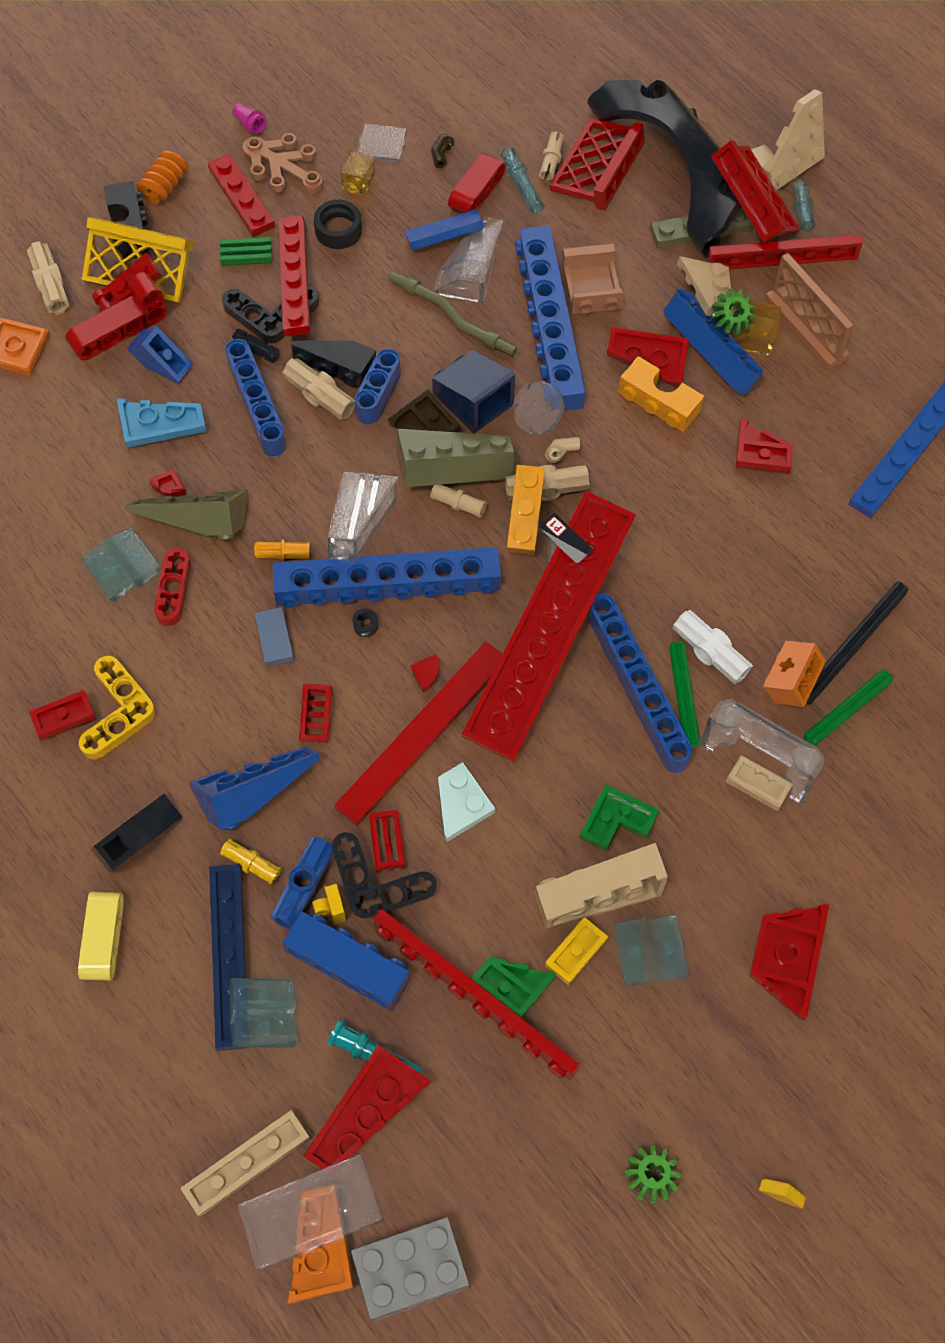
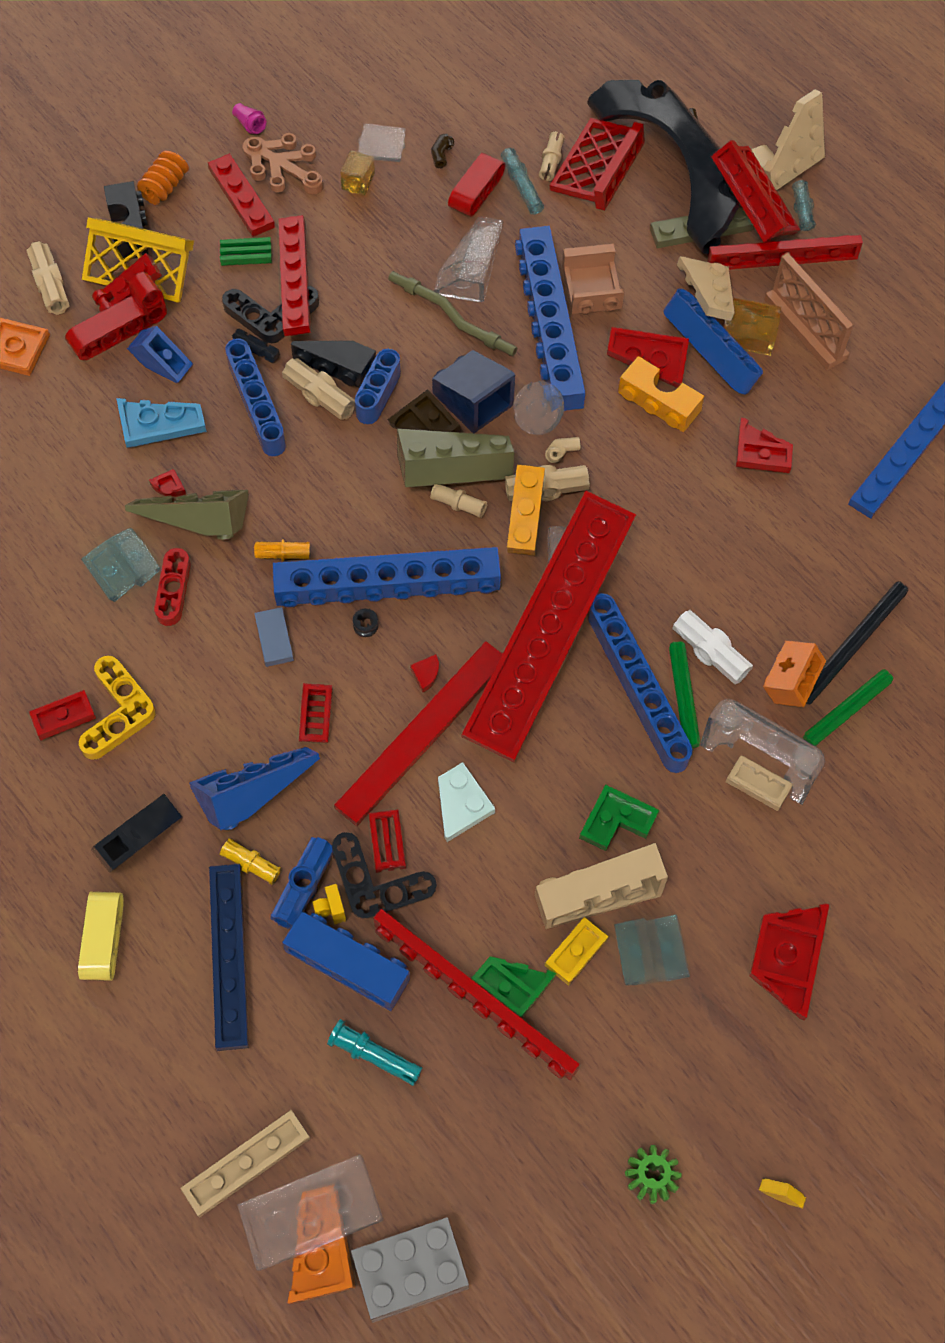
clear light blue slope [230,978,298,1048] -> none
red wing [303,1044,432,1175] -> none
black tyre [314,199,362,249] -> none
clear slope [327,471,397,561] -> none
blue tile [405,209,484,250] -> none
sticker [539,513,592,563] -> none
bright green gear [711,289,756,335] -> none

